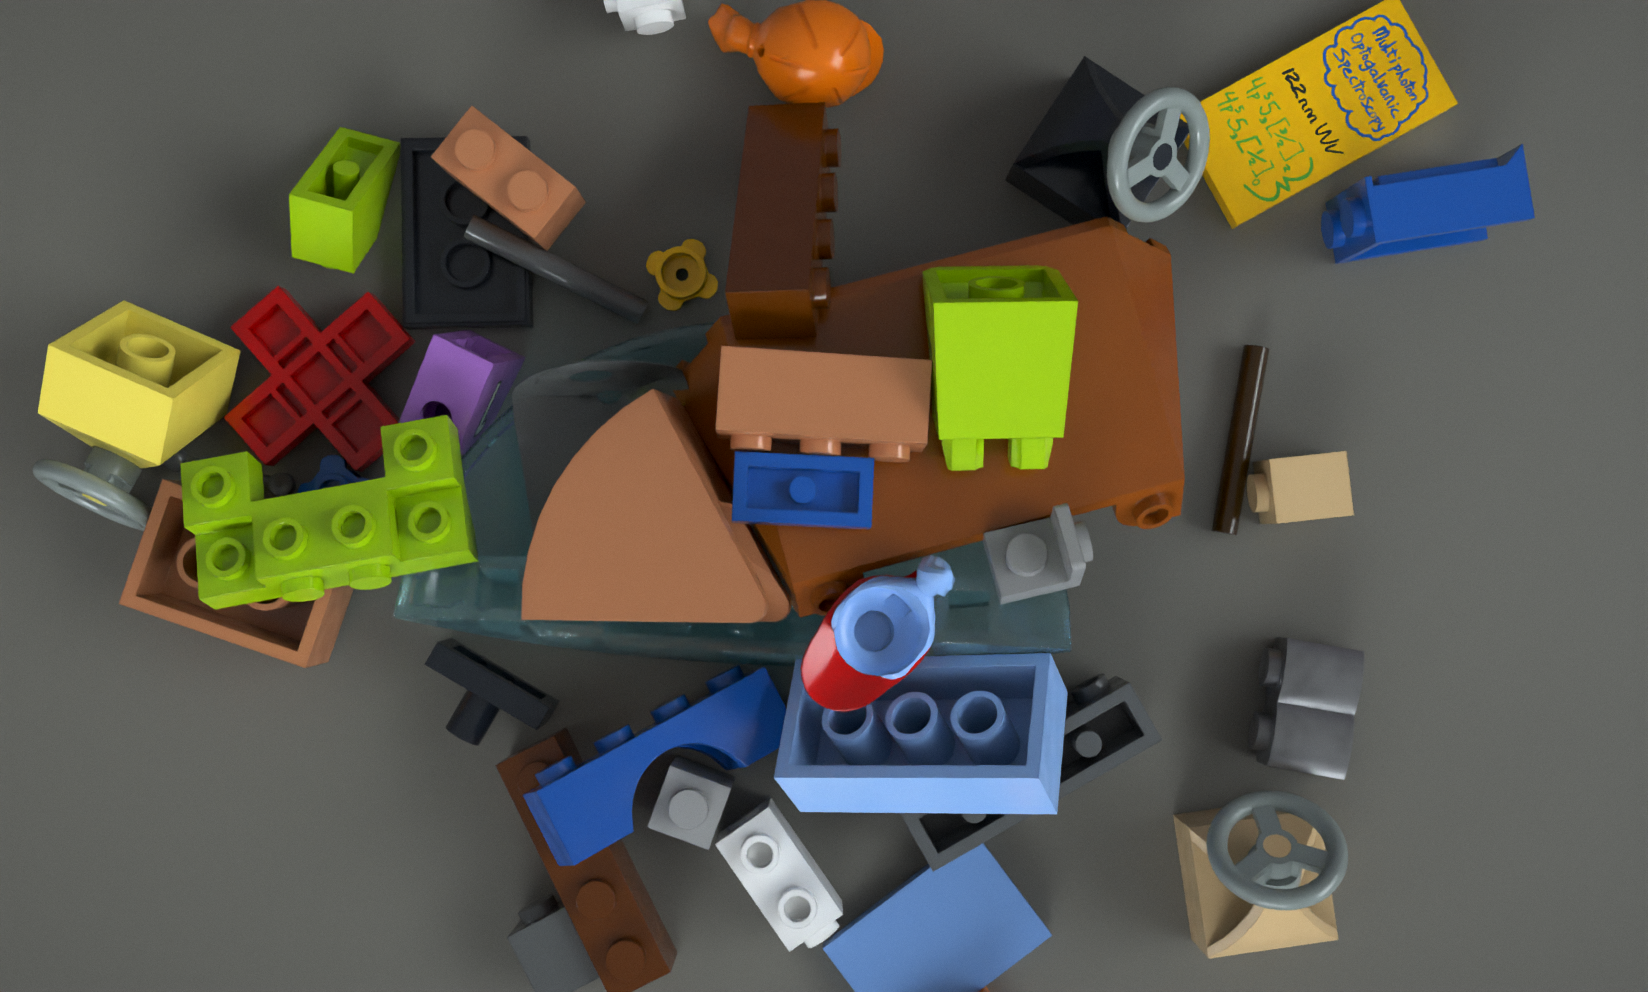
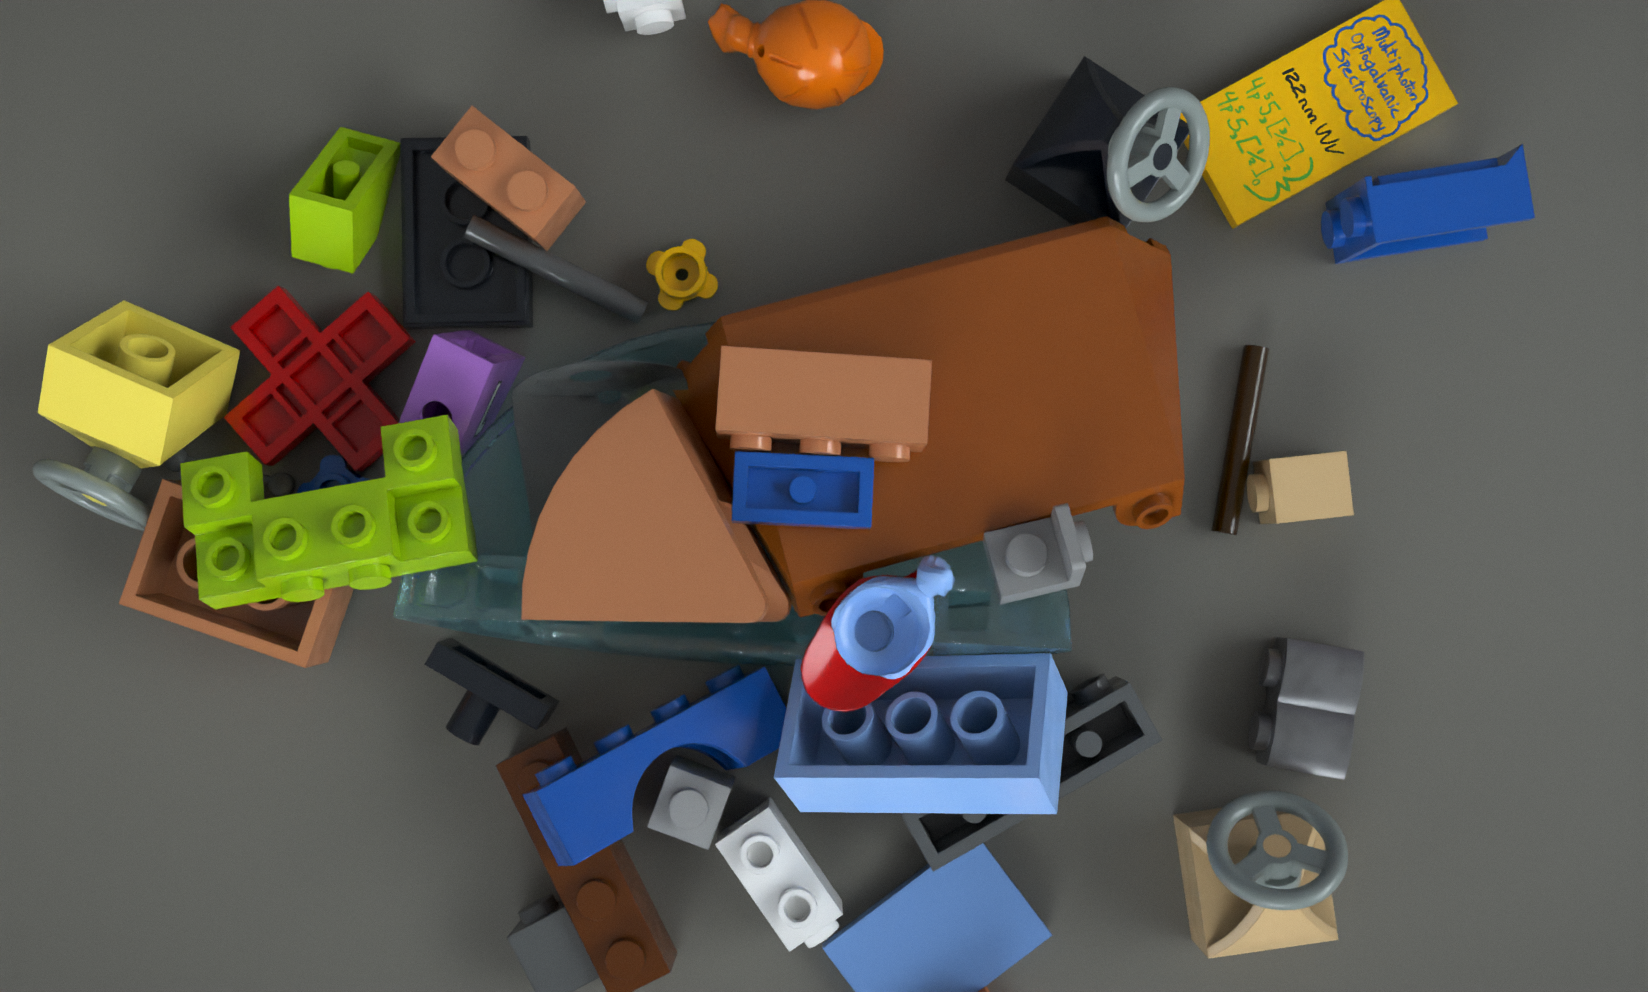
reddish brown brick [725,102,842,340] -> none
lime hips [923,265,1078,471] -> none

